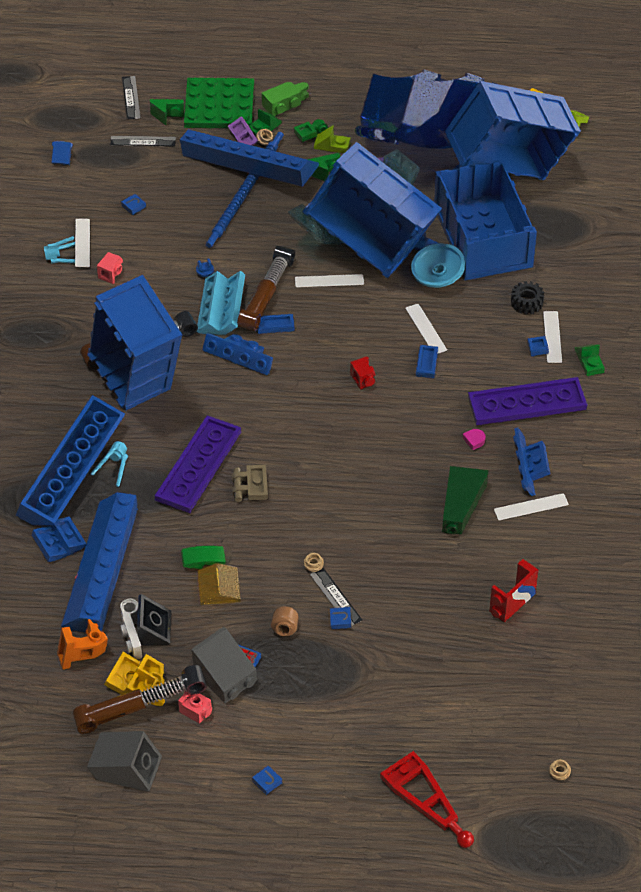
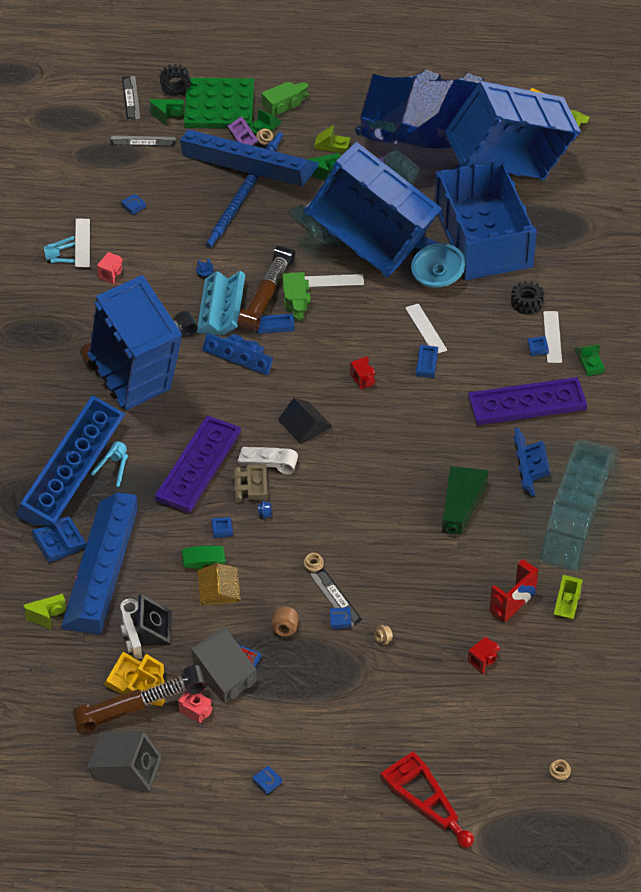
blue tile [52,141,73,165] -> none
orange tile [57,619,108,669] -> none
green plate [294,119,328,142] -> none
dark pink tile [462,429,486,450] -> none
white sticker [494,494,569,520] -> none
none -> lime slope [24,594,66,629]
none -> black tyre [159,64,191,96]
none -> blue tile [211,517,233,538]
none -> white plate [238,447,298,475]
none -> blue plate [258,500,272,520]
none -> black slope [278,398,331,444]
none -> bright green hinge [283,272,310,321]
none -> tan plate [374,625,393,645]
none -> red brick [468,636,500,674]
none -> clear light blue slope [540,438,619,570]
none -> lime slope [554,575,583,619]

